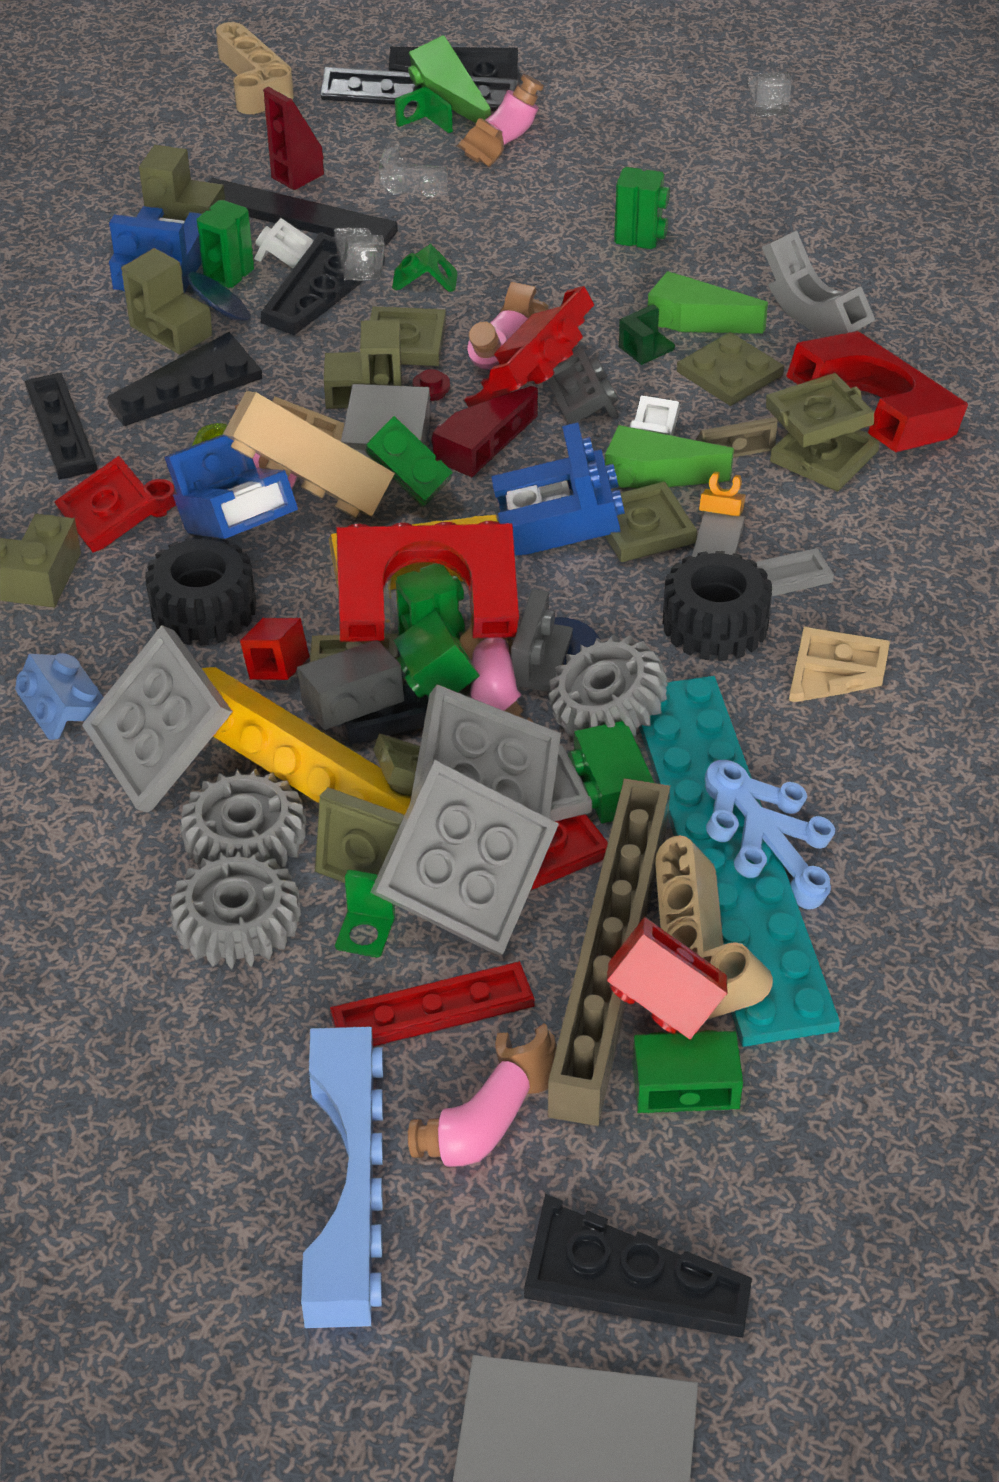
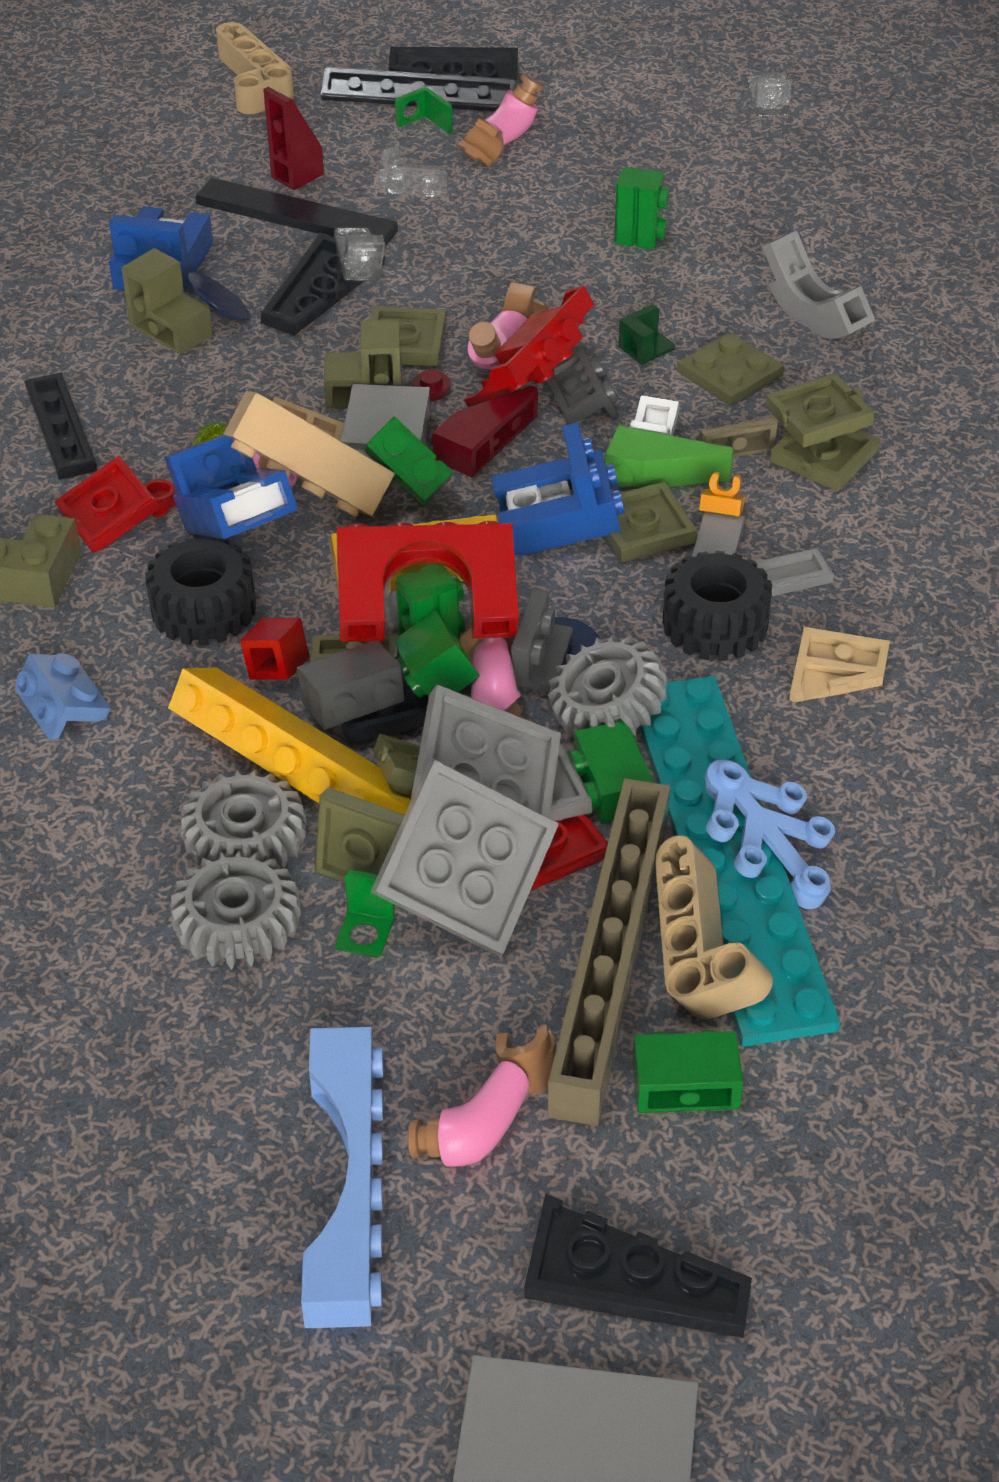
light grey plate [82,625,233,813] -> none
black wing [107,332,263,426] -> none
olive brick [139,144,225,221] -> none
green brick [197,200,254,288] -> none
white bracket [254,218,314,268] -> none
red tile [330,961,535,1046] -> none
green bracket [392,243,458,292] -> none
bright green slope [408,35,491,123] -> none
brick [607,917,728,1039] -> none
bright green slope [648,271,768,334] -> none
red arch [786,331,968,452] -> none

